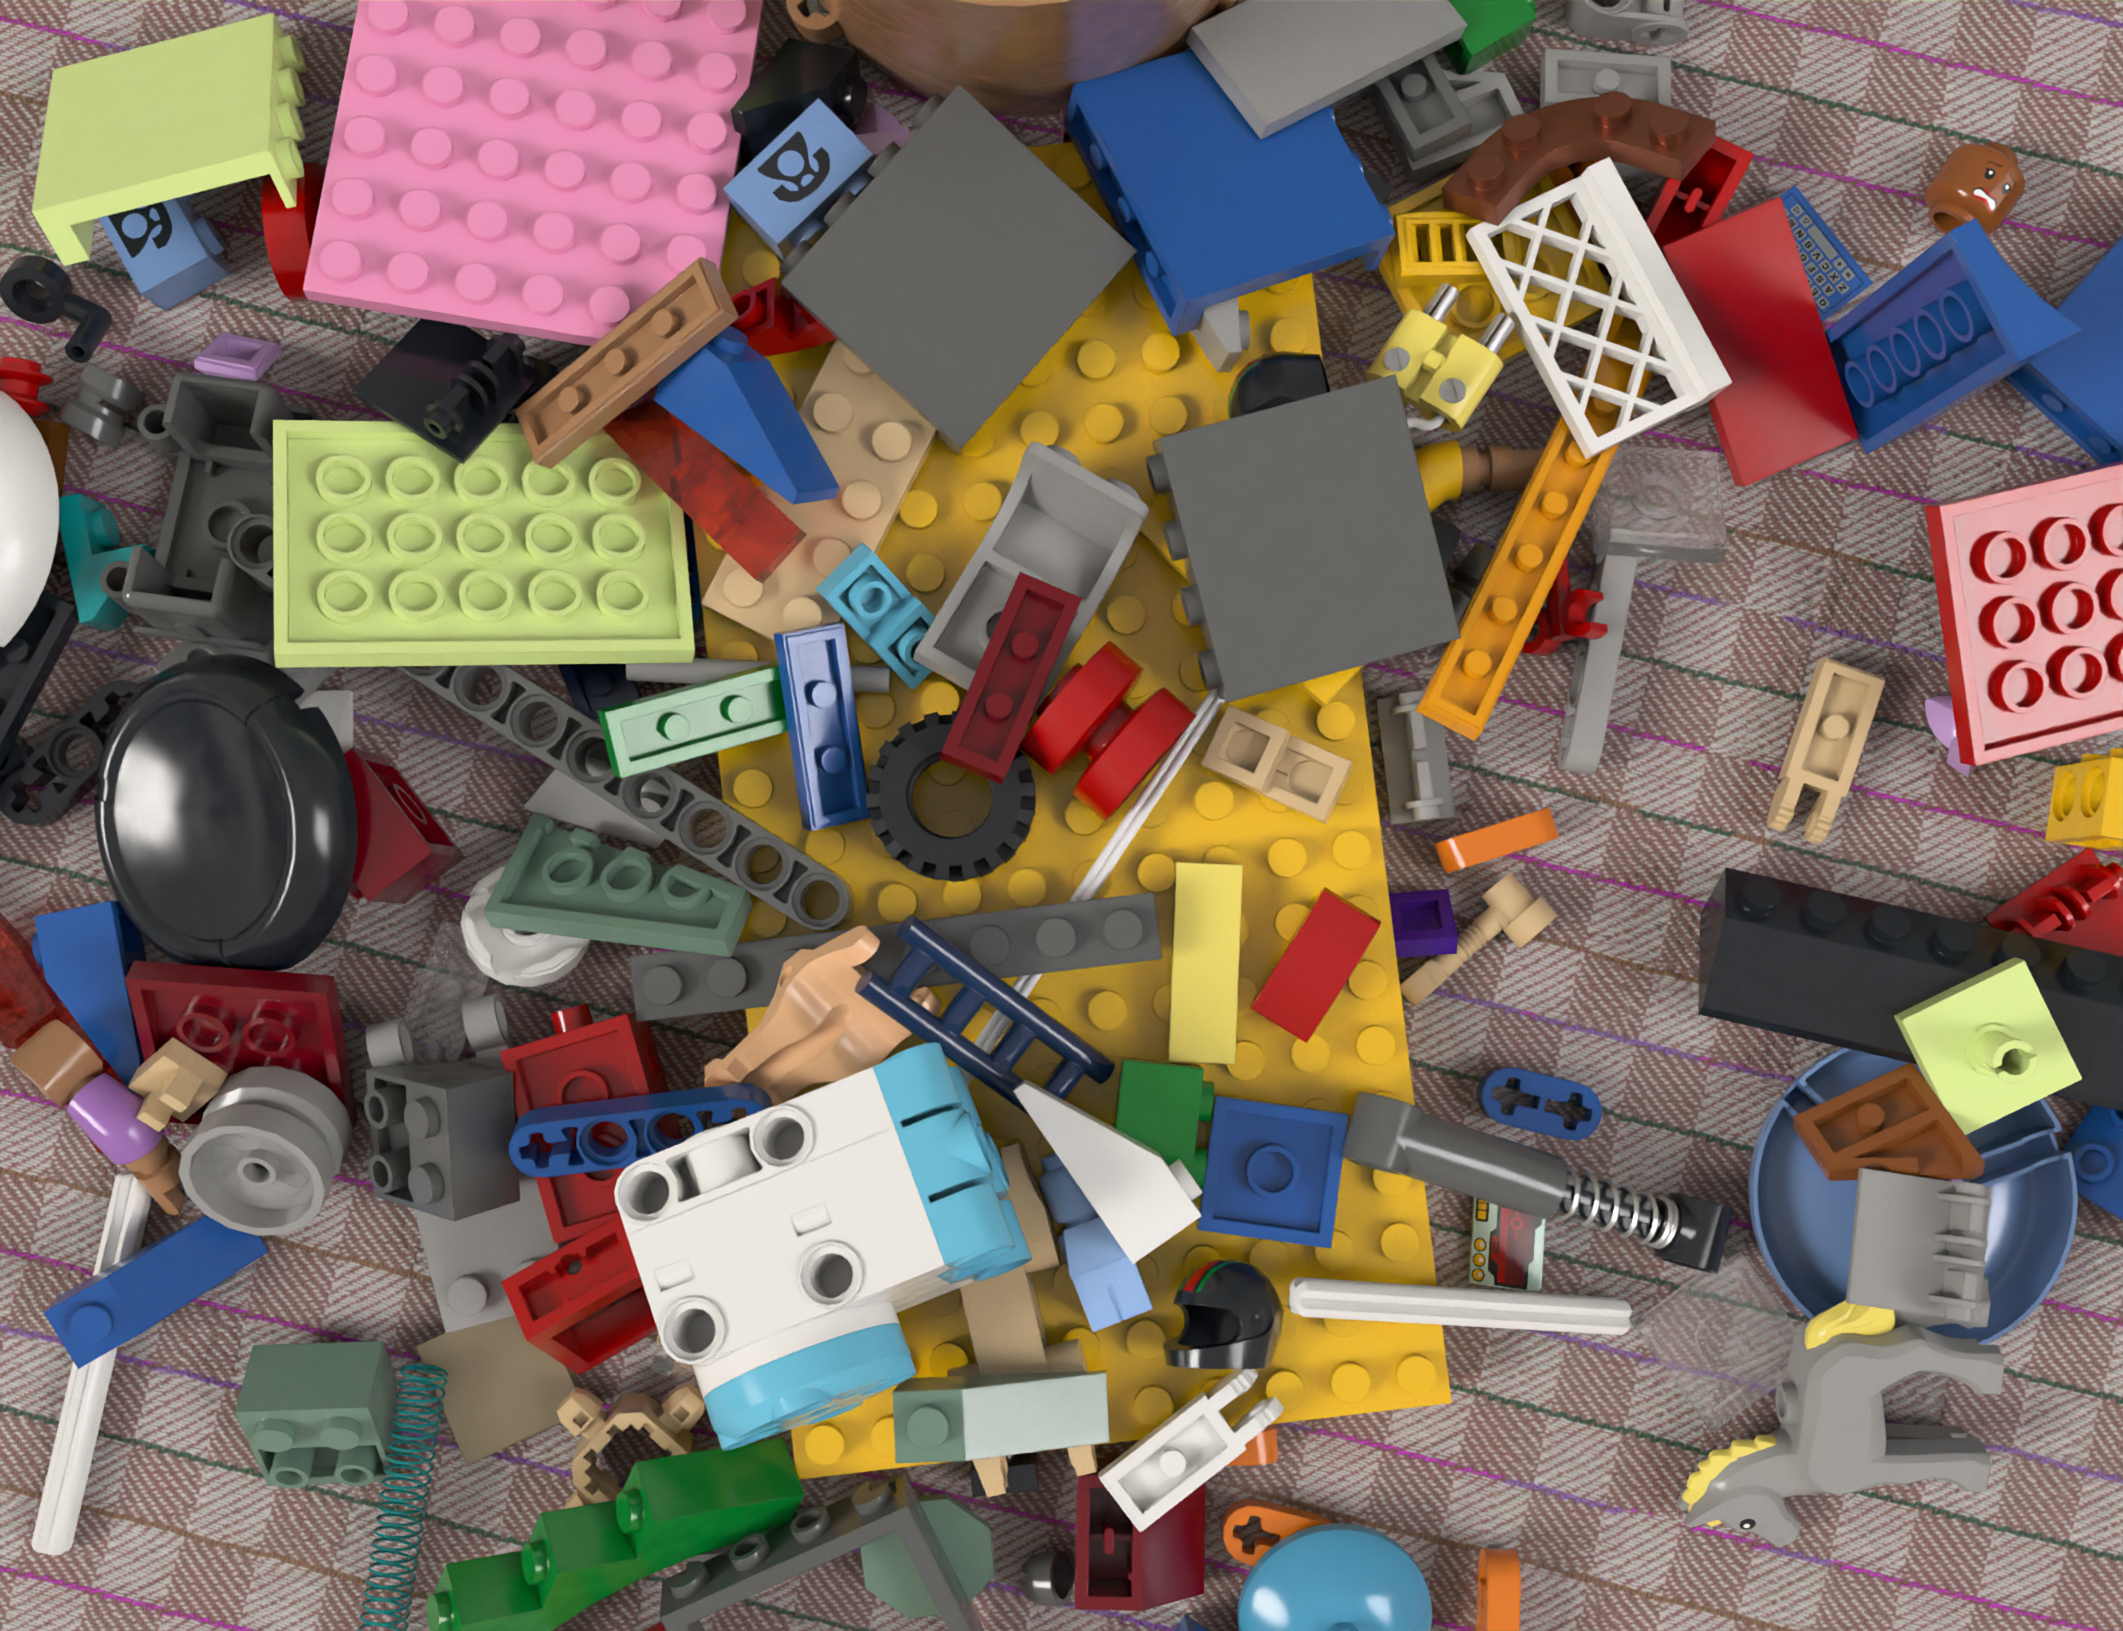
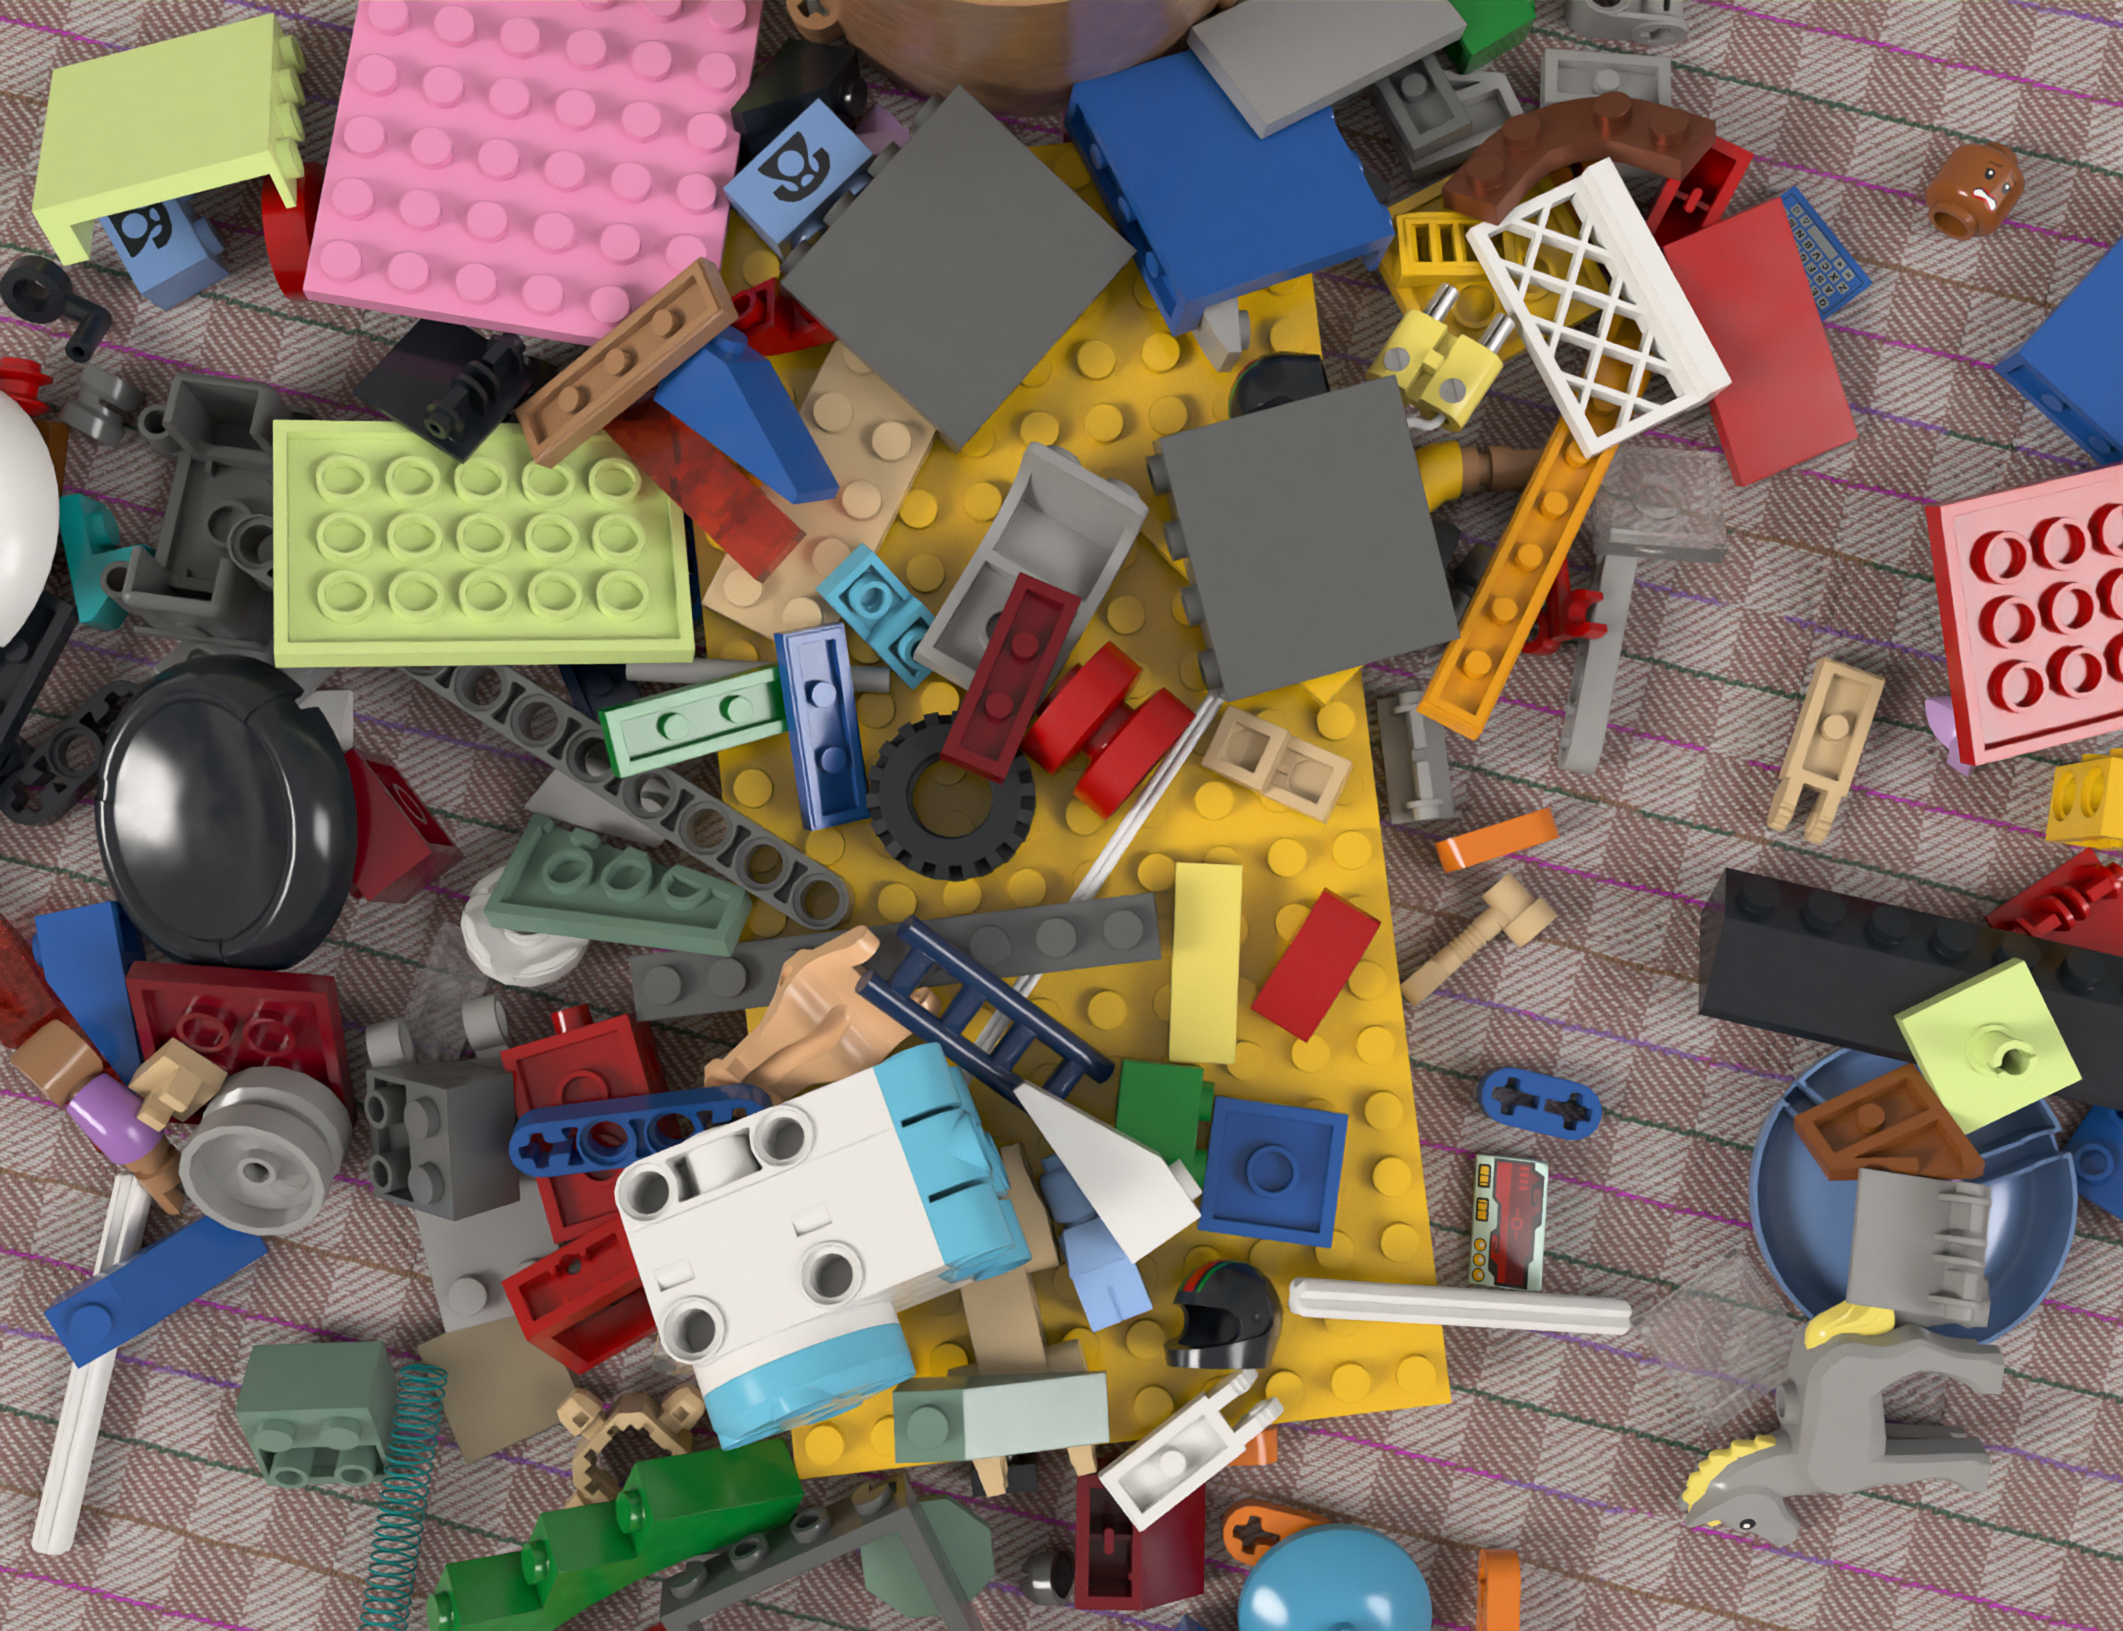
lavender slope [194,332,282,382] -> none
dark grey piece [1341,1092,1733,1274] -> none
dark purple plate [1389,889,1458,958] -> none
blue arch [1825,218,2084,454] -> none

